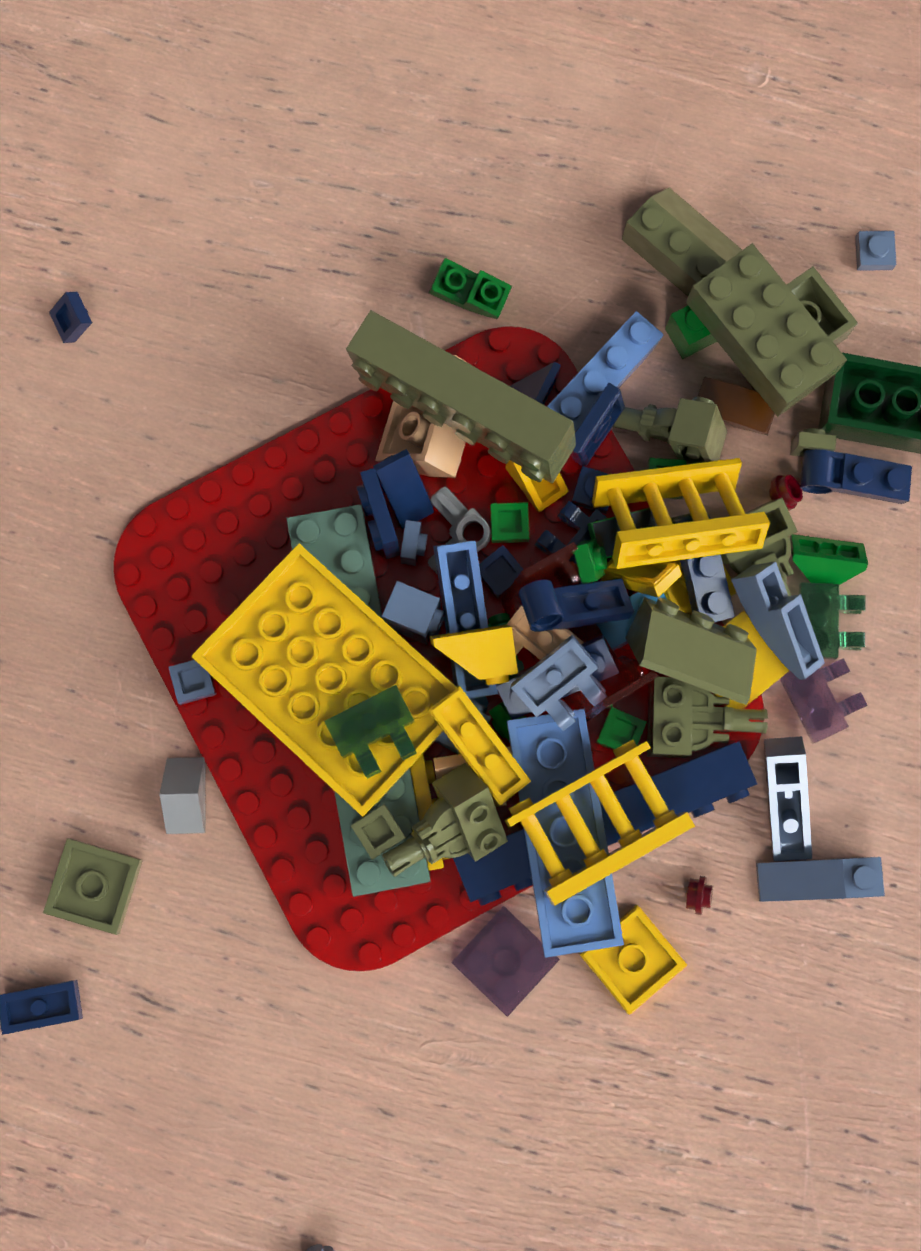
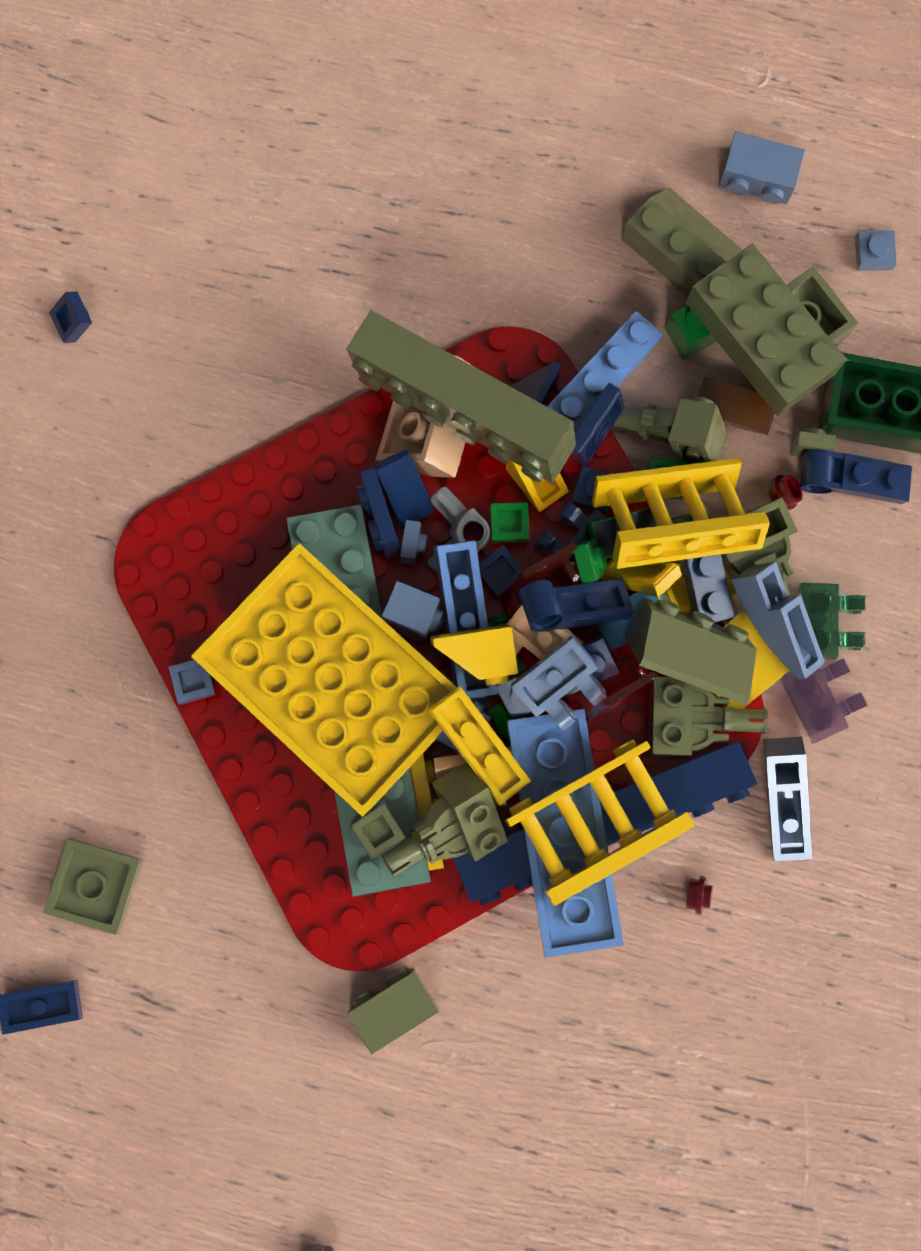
light grey slope [159,757,206,834] -> none
clear green plate [324,685,417,779] -> none
green slope [428,258,512,319] -> none
clear purple plate [451,906,560,1017] -> none
yellow tile [579,905,687,1015] -> none
green plate [596,707,647,750] -> none
sand blue slope [756,857,885,902] -> none
green slope [790,534,868,595] -> none
none -> olive brick [347,967,439,1055]
none -> sand blue brick [719,131,805,204]

